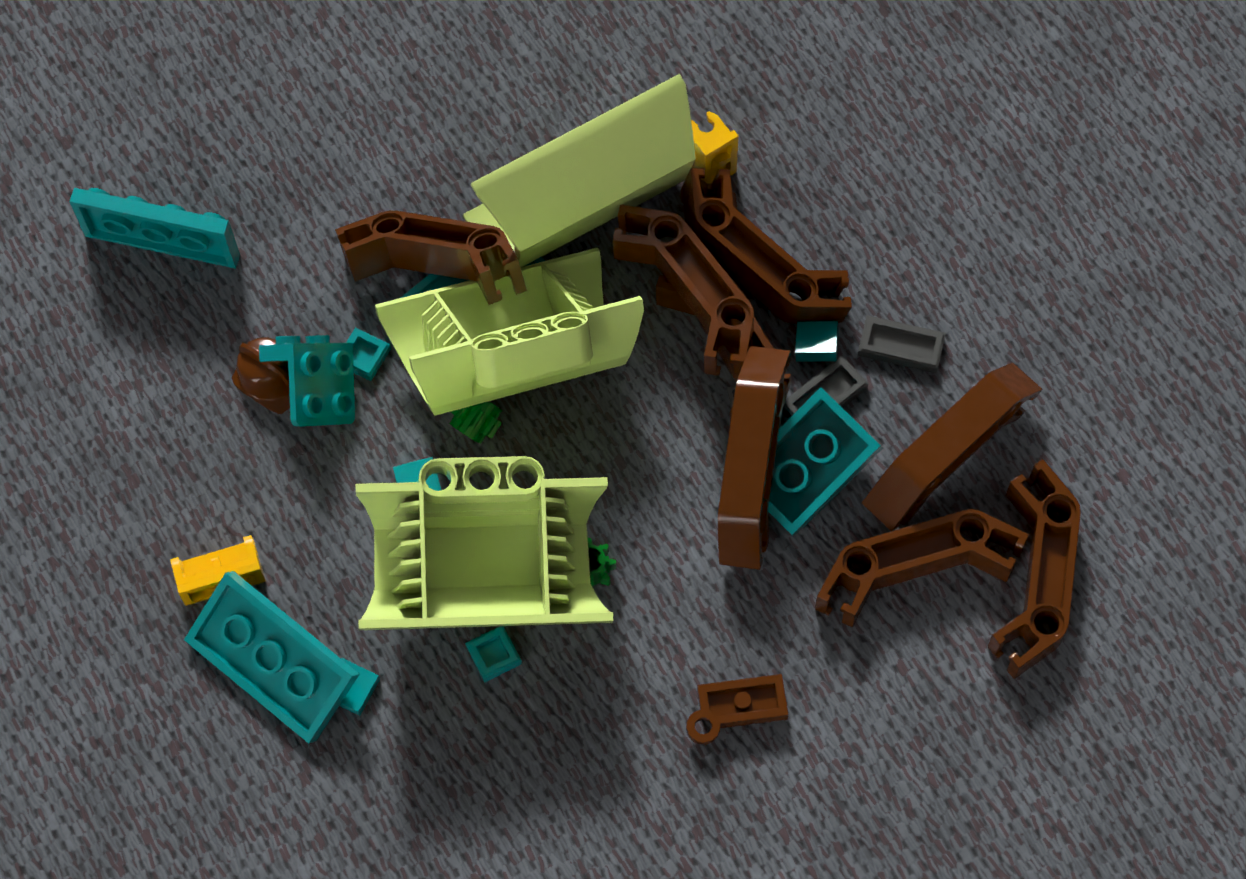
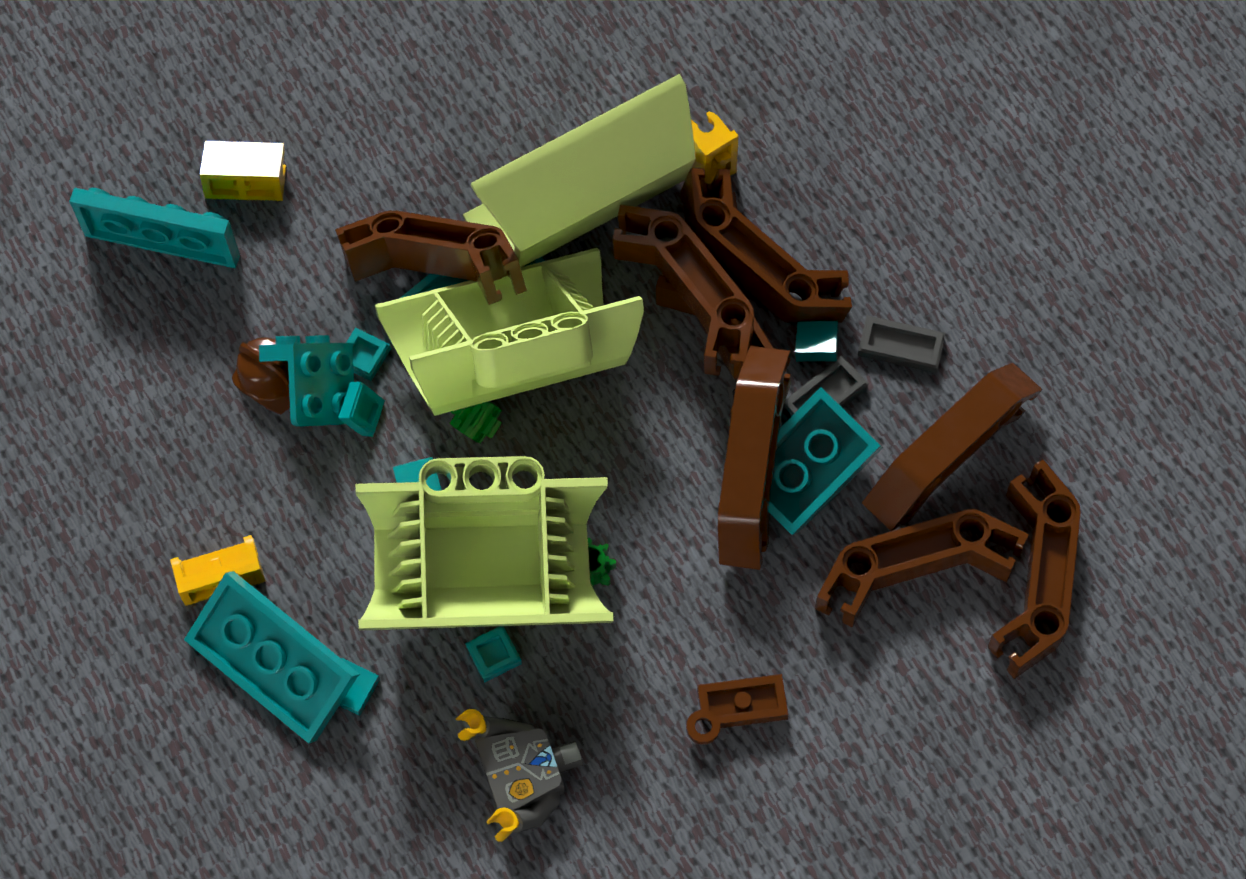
none -> hinge [200,141,286,201]
none -> teal tile [338,382,385,437]
none -> dark grey torso [455,709,583,842]

